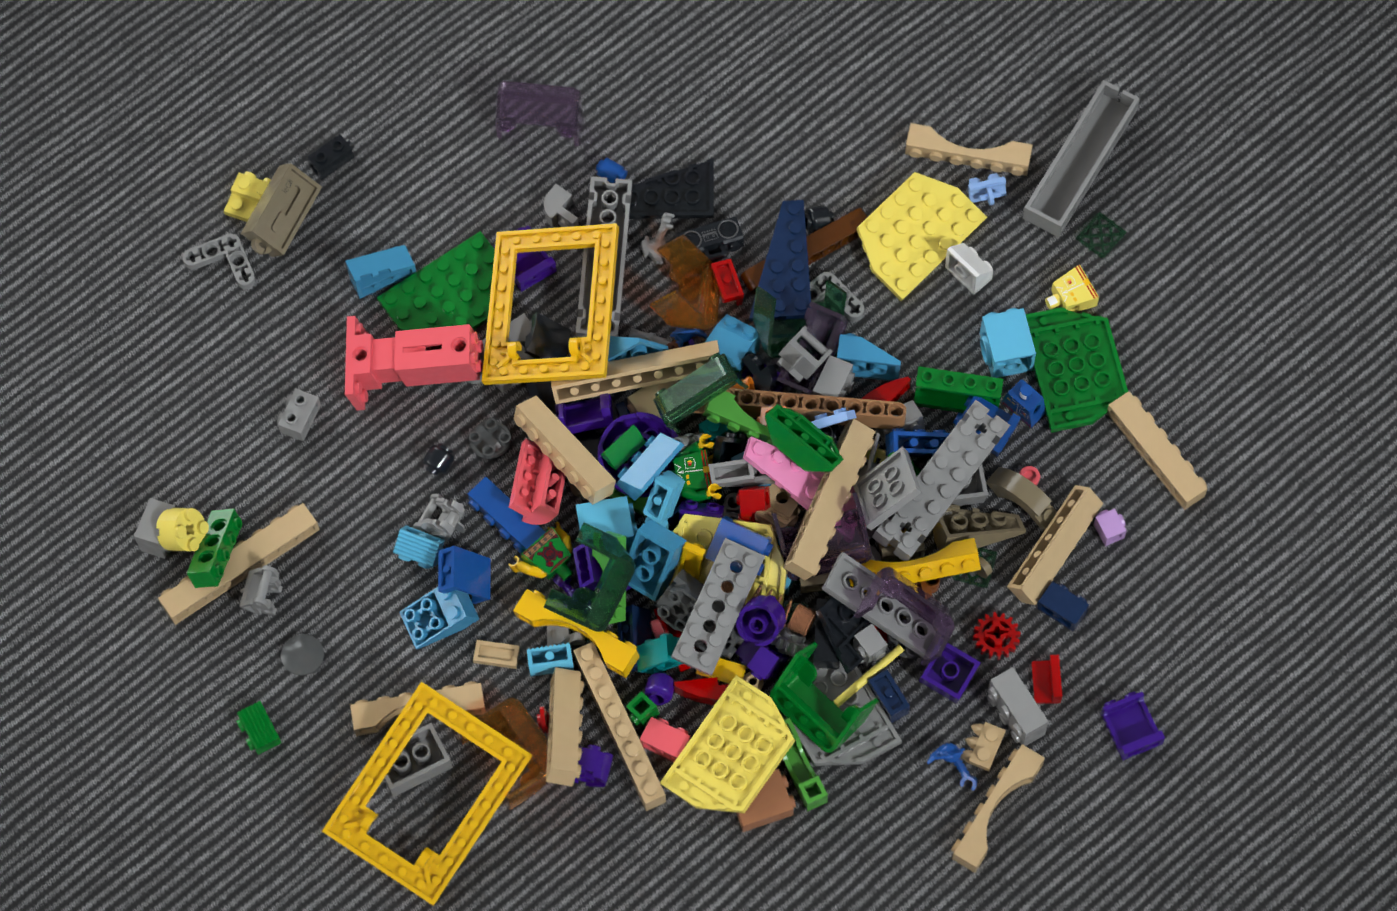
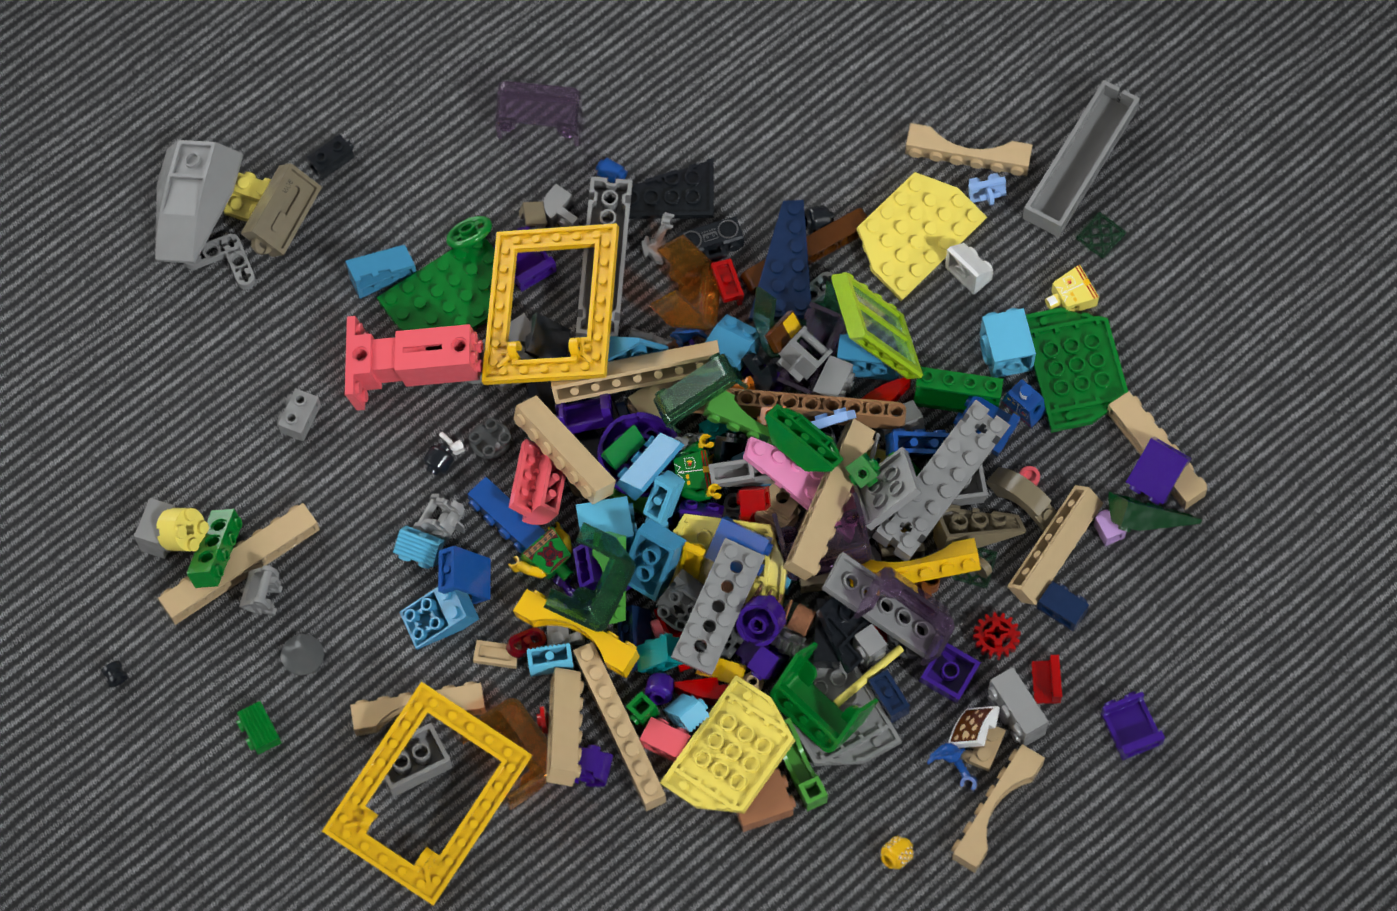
none -> black wheel [101,661,129,687]
none -> light grey wedge [155,140,243,264]
none -> white hand [439,432,465,455]
none -> green plate [446,216,492,249]
none -> dark red plate [506,627,546,658]
none -> dark tan panel [519,201,547,229]
none -> medium azure brick [663,693,709,732]
none -> reddish brown tile [765,310,803,353]
none -> lime window [831,272,923,379]
none -> green brick [845,452,881,488]
none -> yellow head [881,836,914,869]
none -> slope [948,706,1000,748]
none -> dark green wedge [1108,492,1202,532]
none -> dark purple panel [1126,437,1192,505]

